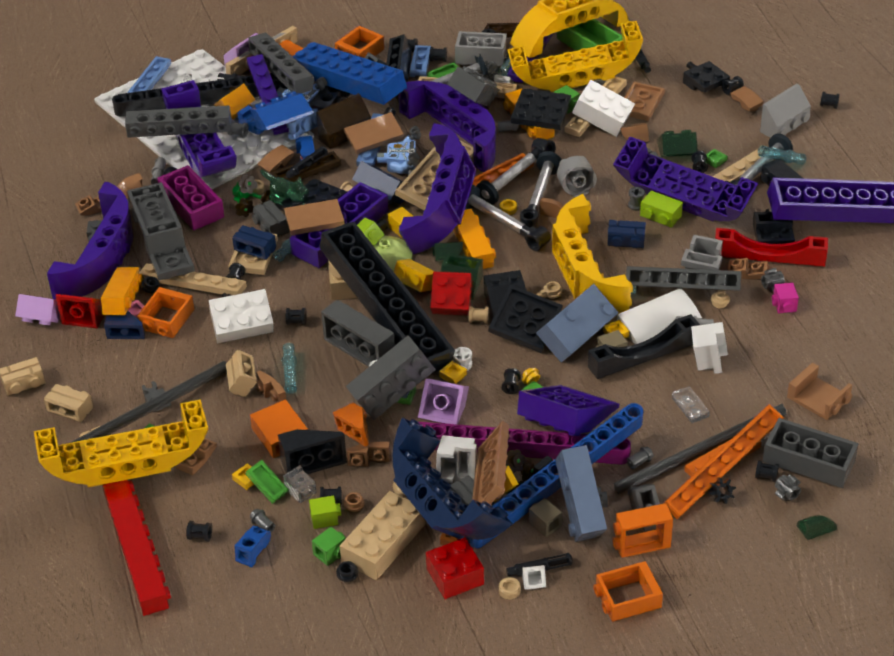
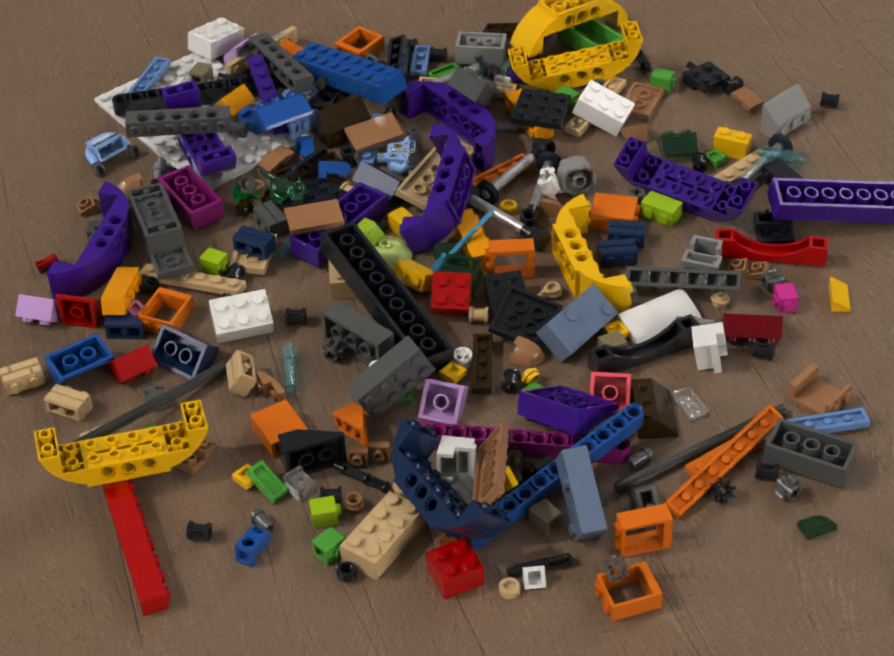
none -> red pin [35,253,59,272]
none -> blue slope [44,333,115,384]
none -> light blue torso [85,132,139,178]
none -> red slope [104,344,157,384]
none -> dark blue slope [152,324,220,379]
none -> white brick [188,18,244,60]
none -> dark tan brick [188,62,214,83]
none -> lime brick [199,247,229,276]
none -> blue leg [318,161,351,182]
none -> dark grey gear [322,338,346,362]
none -> black piece [333,461,391,493]
none -> black bush [340,146,356,168]
none -> dark azure piece [430,210,494,272]
none -> dark brown plate [472,334,493,394]
none -> orange window [485,238,535,279]
none -> medium nougat brick [509,336,545,367]
none -> white animal [537,167,564,200]
none -> orange brick [589,192,641,231]
none -> coral slope [590,372,631,413]
none -> dark blue brick [597,238,638,267]
none -> dark grey gear [602,555,631,583]
none -> dark brown slope [630,378,679,439]
none -> bright green brick [650,67,677,94]
none -> yellow brick [712,127,752,160]
none -> dark red slope [721,313,783,343]
none -> black bush [753,340,776,360]
none -> medium blue plate [785,407,870,434]
none -> yellow slope [828,277,851,312]

